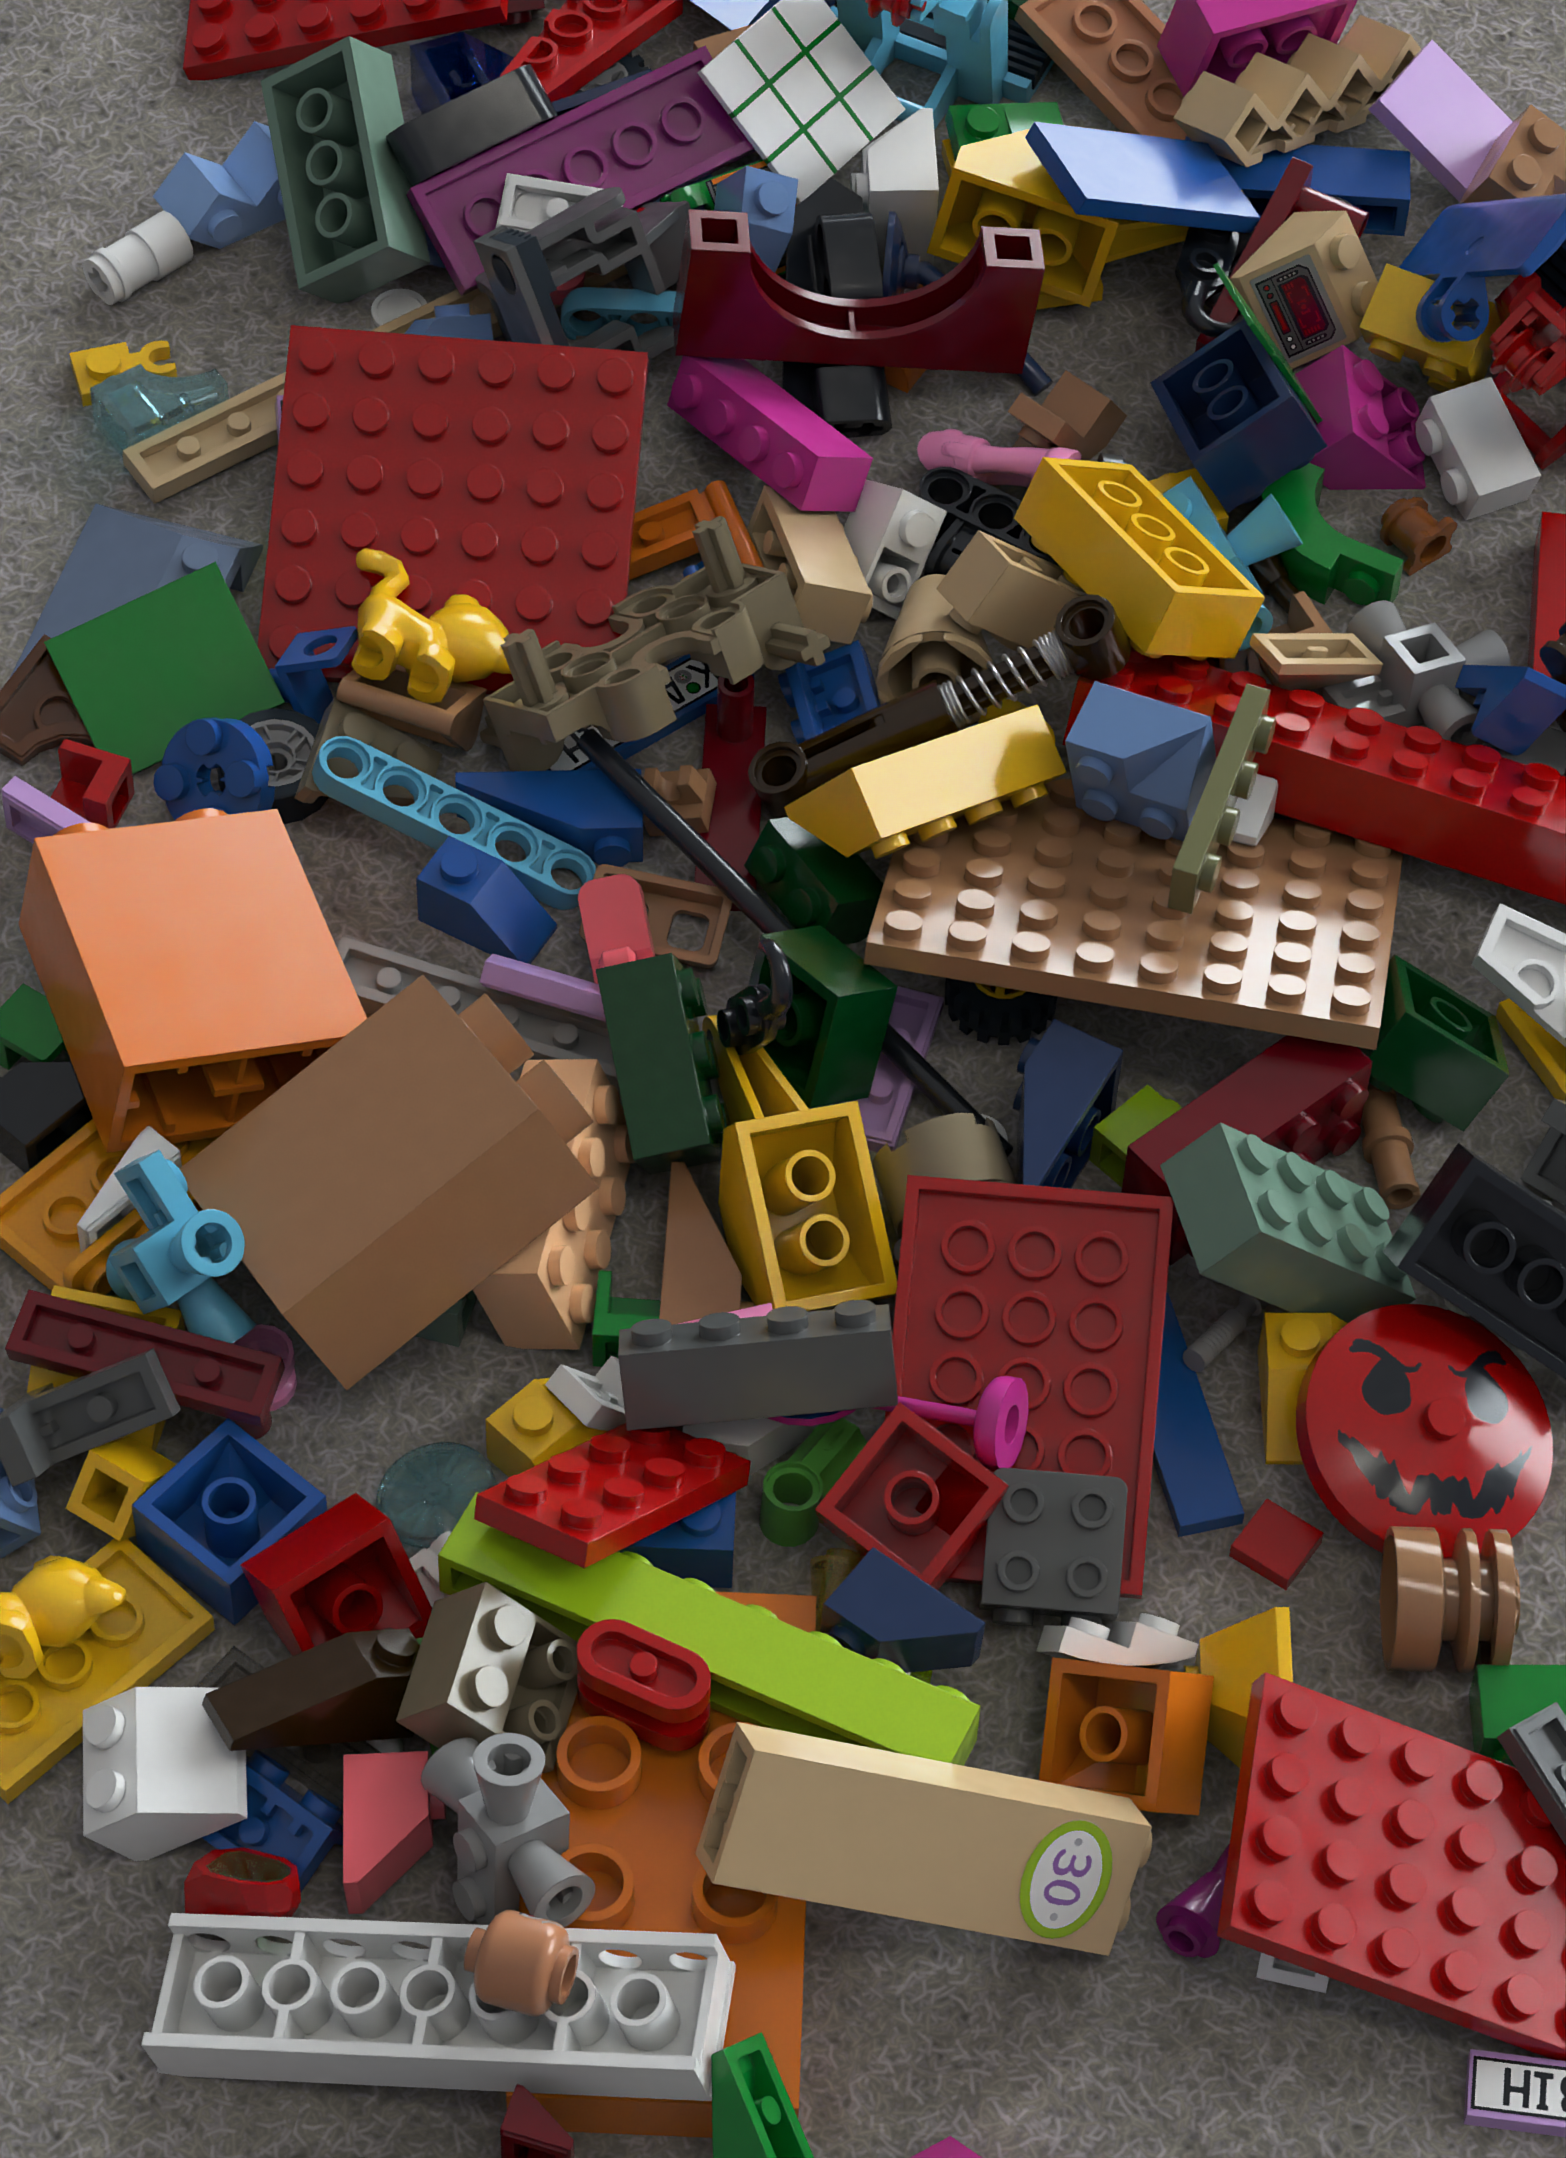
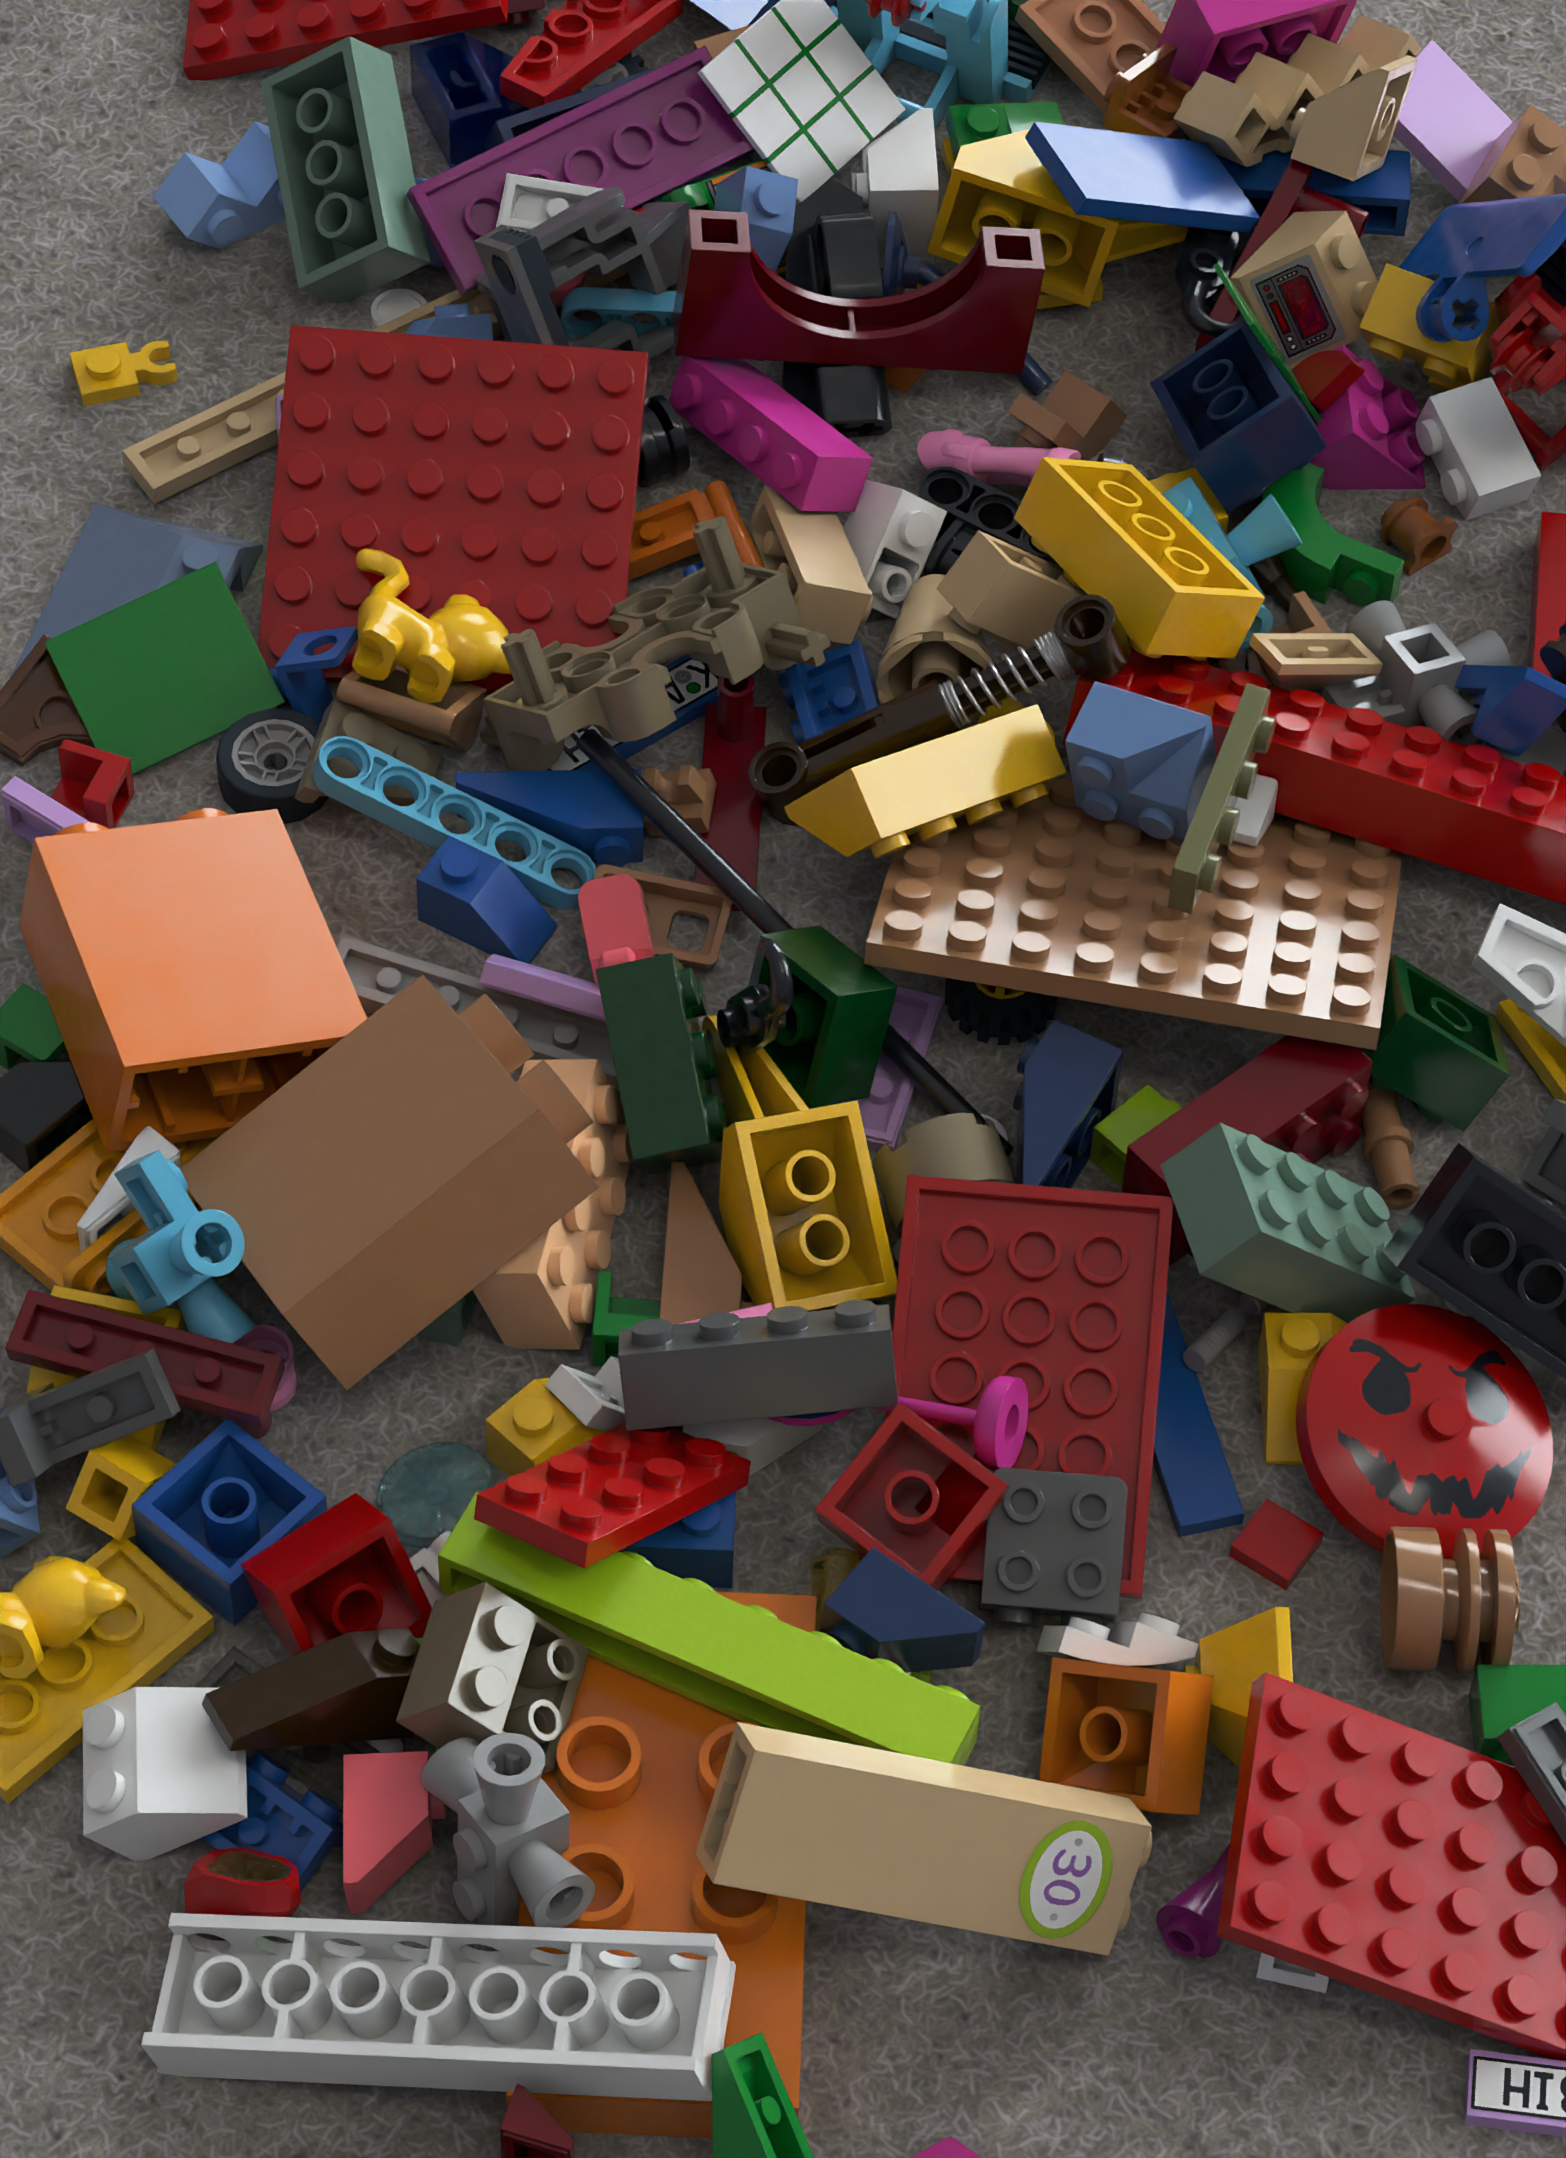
white piece [83,211,193,305] -> none
clear light blue arch [90,364,229,458] -> none
blue plate [153,717,275,820] -> none
black piece [386,64,558,187] -> none
nougat head [464,1910,579,2017] -> none
red brick [577,1619,711,1751] -> none
dark green brick [744,817,883,944] -> none
bright green piece [759,1417,868,1547] -> none
none -> black wheel [638,395,690,487]
none -> dark orange bracket [1101,42,1192,140]
none -> tan slope [1289,55,1418,181]
none -> red tile [1292,350,1365,412]

